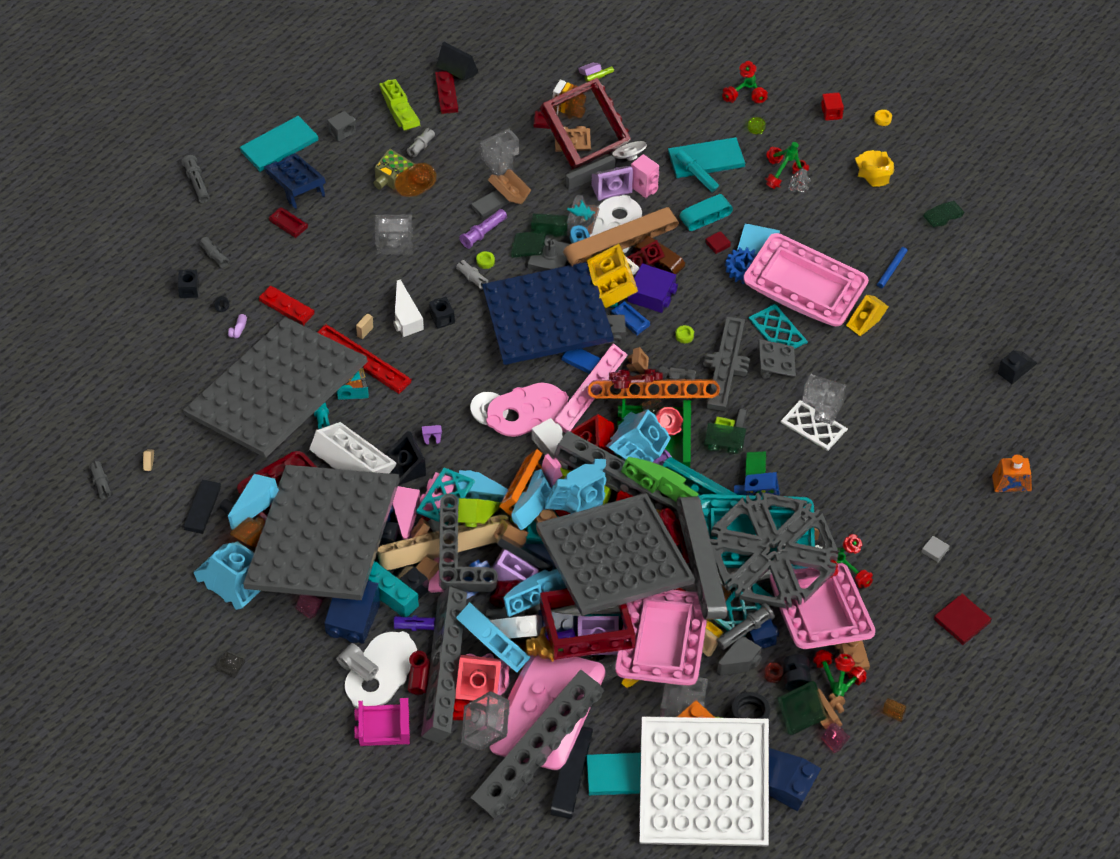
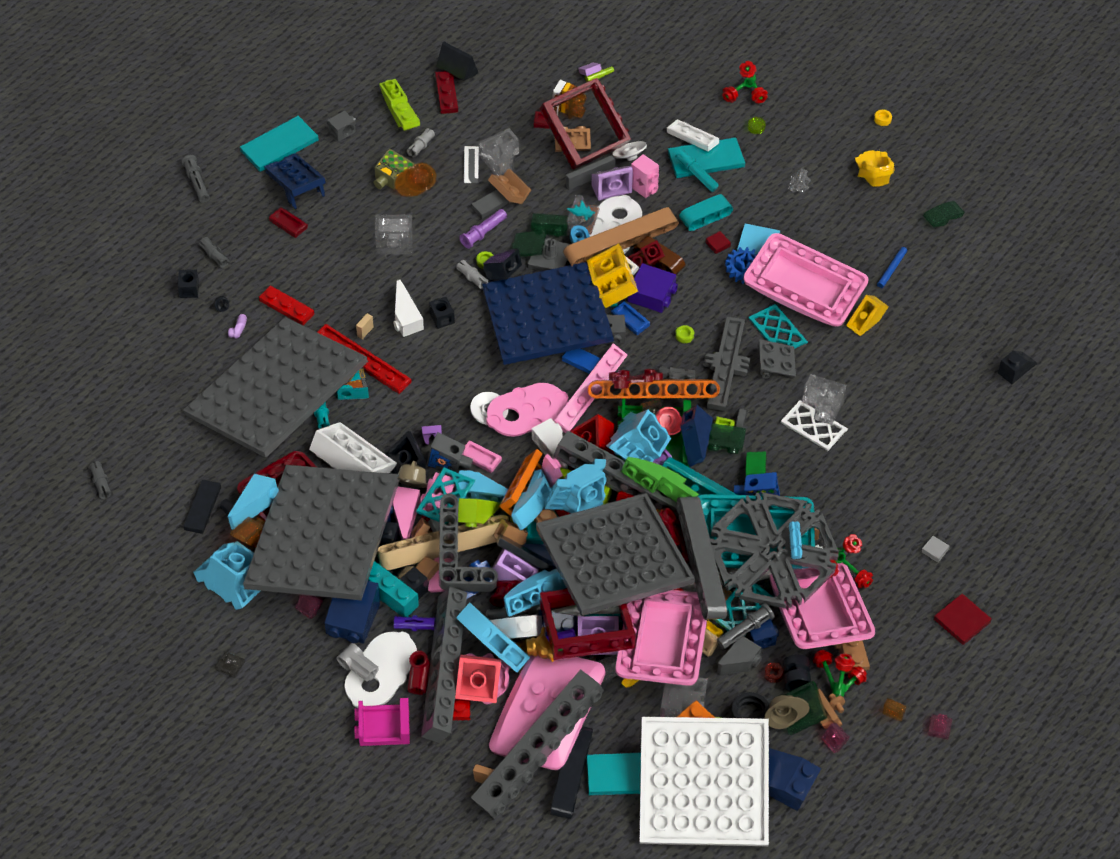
tan tile [143,449,154,471] -> none
clear brick [461,691,510,751] -> none
medium nougat tile [627,347,649,374] -> none
plant [765,142,809,189] -> none
red brick [821,92,844,121] -> none
orange torso [992,455,1032,492] -> none
none -> dark tan piece [397,461,427,488]
none -> dark grey torso [426,432,473,472]
none -> bright pink tile [463,440,502,473]
none -> sticker [464,146,479,183]
none -> medium nougat tile [473,765,494,784]
none -> black slope [483,248,522,280]
none -> white tile [667,119,719,151]
none -> dark blue slope [681,405,713,467]
none -> dark tan piece [764,695,810,729]
none -> medium azure axle [789,521,802,559]
none -> clear pink tile [928,714,952,740]

